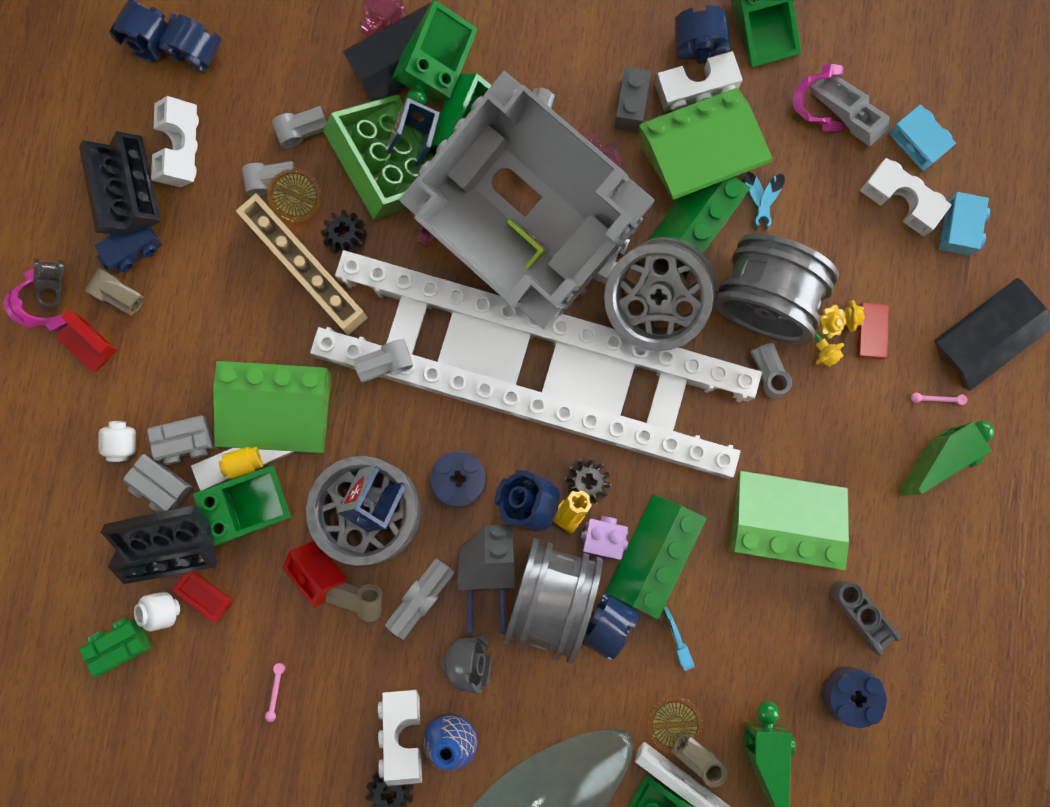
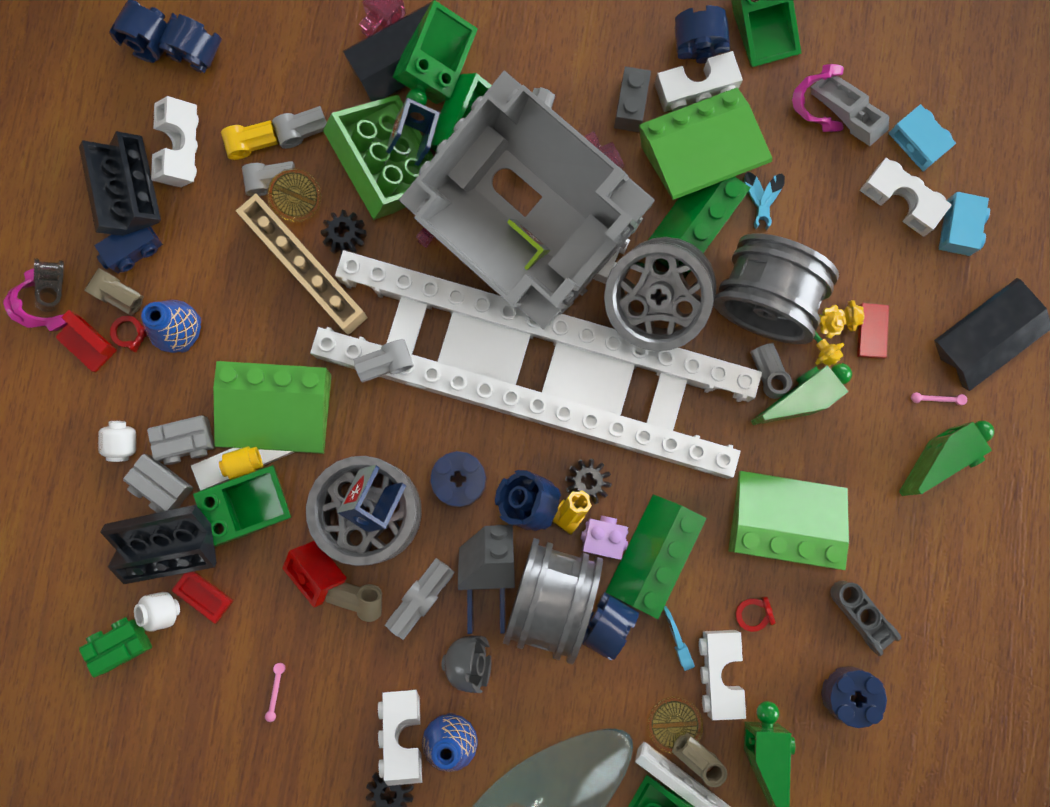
none -> red piece [110,316,147,352]
none -> blue cone [141,300,201,353]
none -> yellow piece [221,120,278,160]
none -> white arch [699,630,746,720]
none -> red piece [735,596,776,632]
none -> slope [751,363,852,425]

